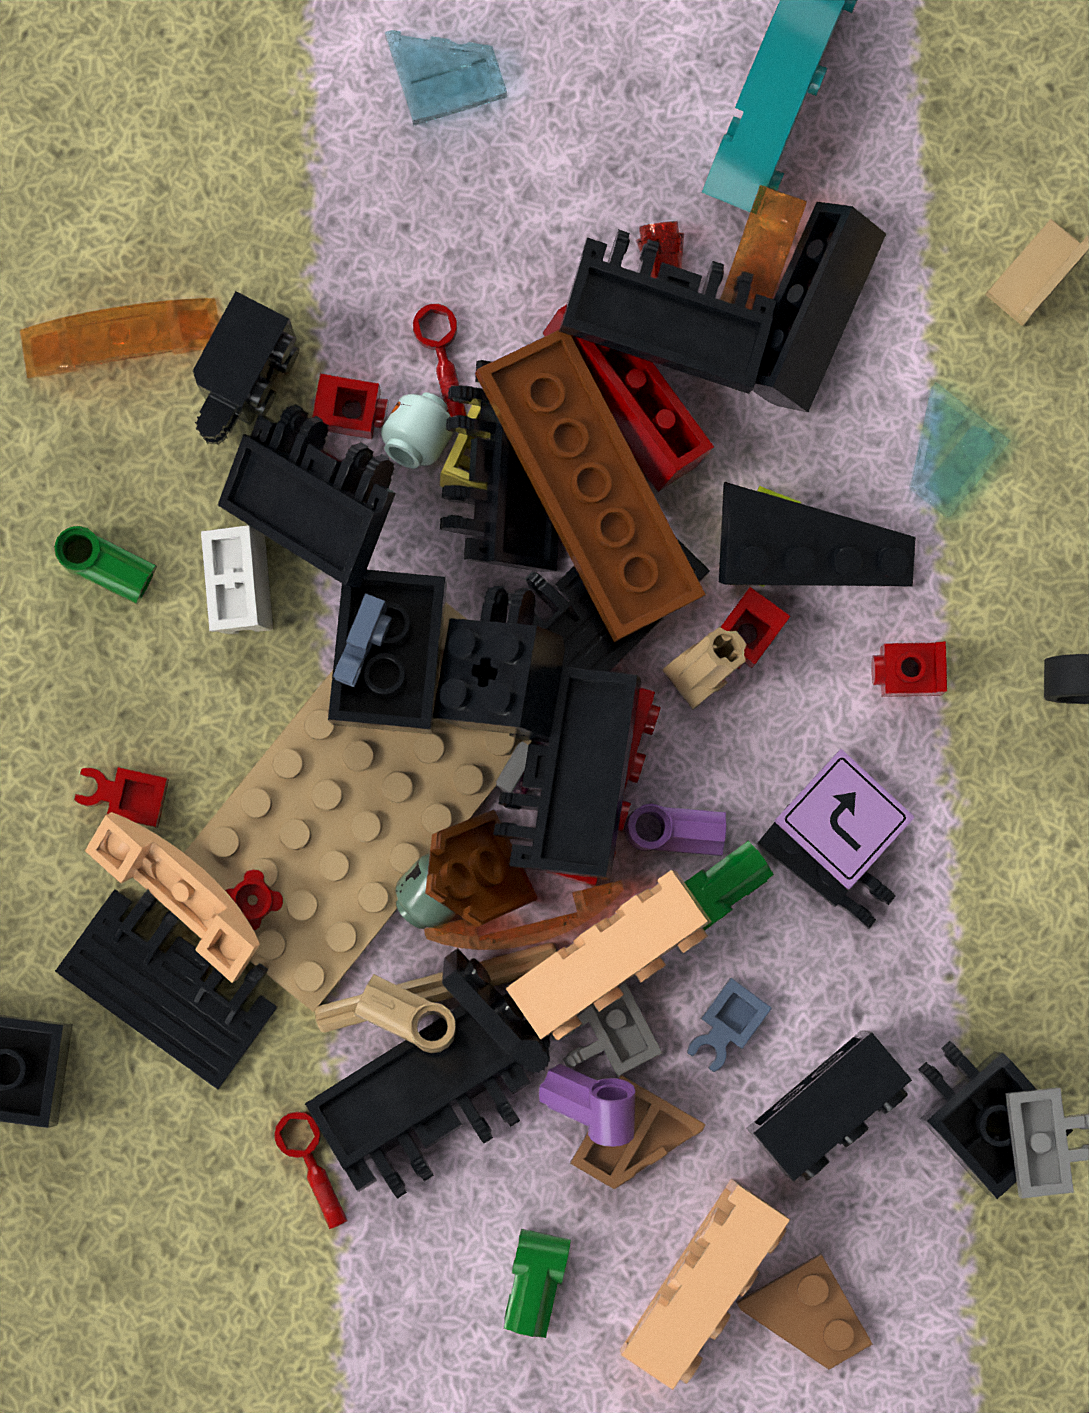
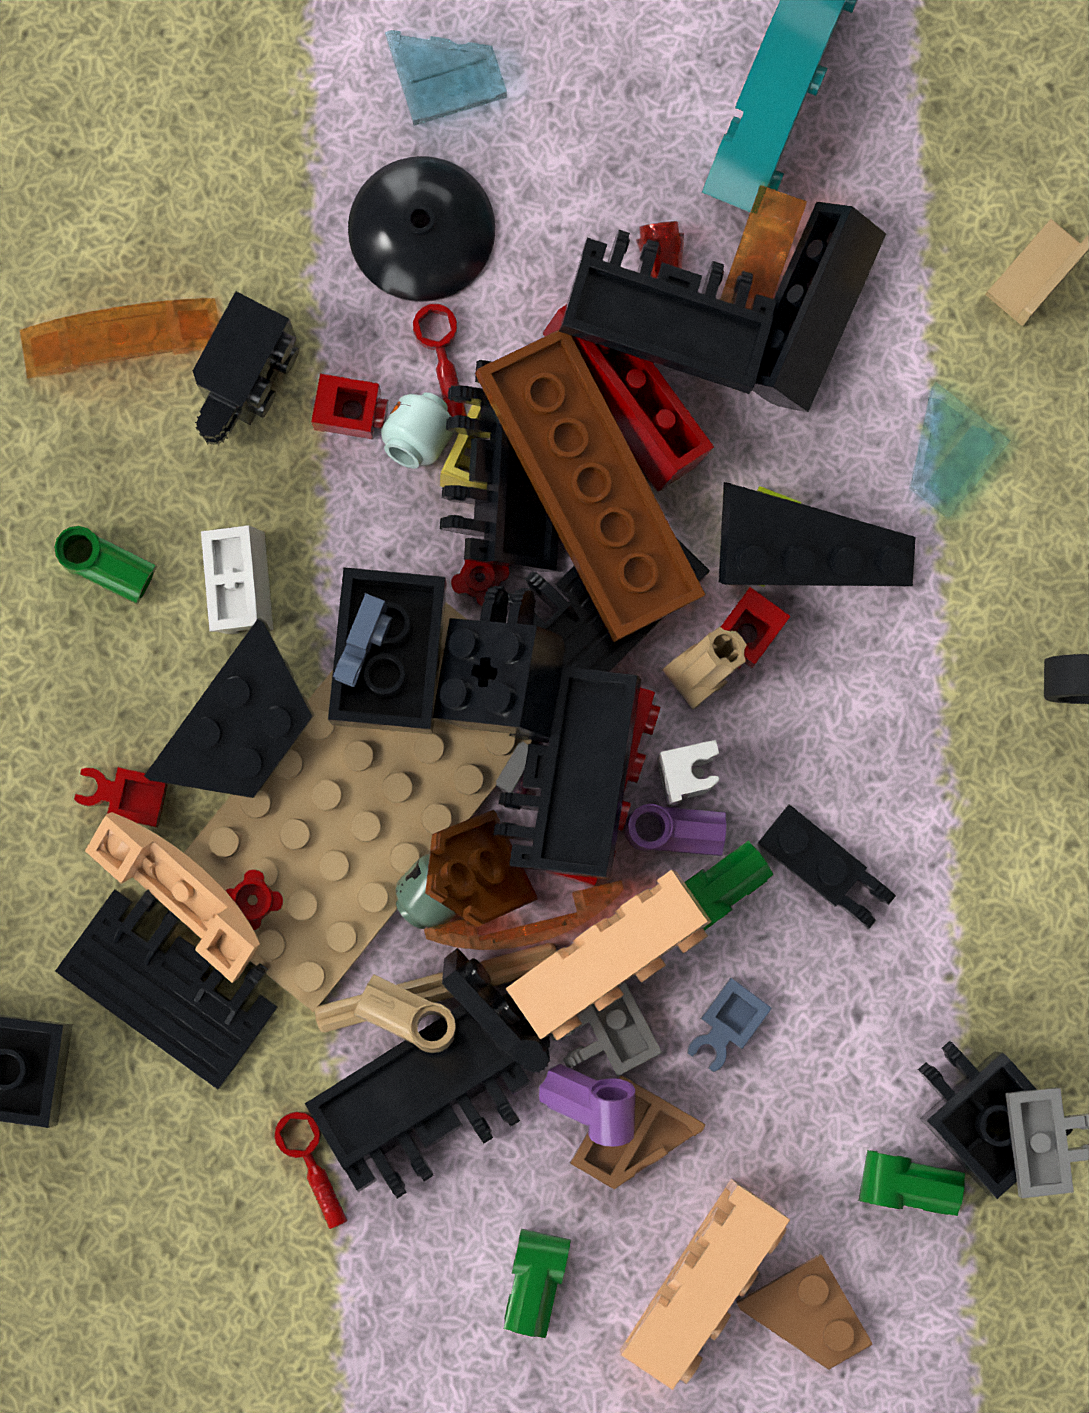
black hinge [218,404,396,588] -> none
black brick [746,1031,912,1181] -> none
lavender piece [775,749,915,890] -> none
red brick [871,641,947,697] -> none
none -> black wing [144,618,314,798]
none -> black dish [348,156,495,302]
none -> red plate [451,560,509,606]
none -> white hinge [657,740,719,807]
none -> green piece [858,1150,965,1216]

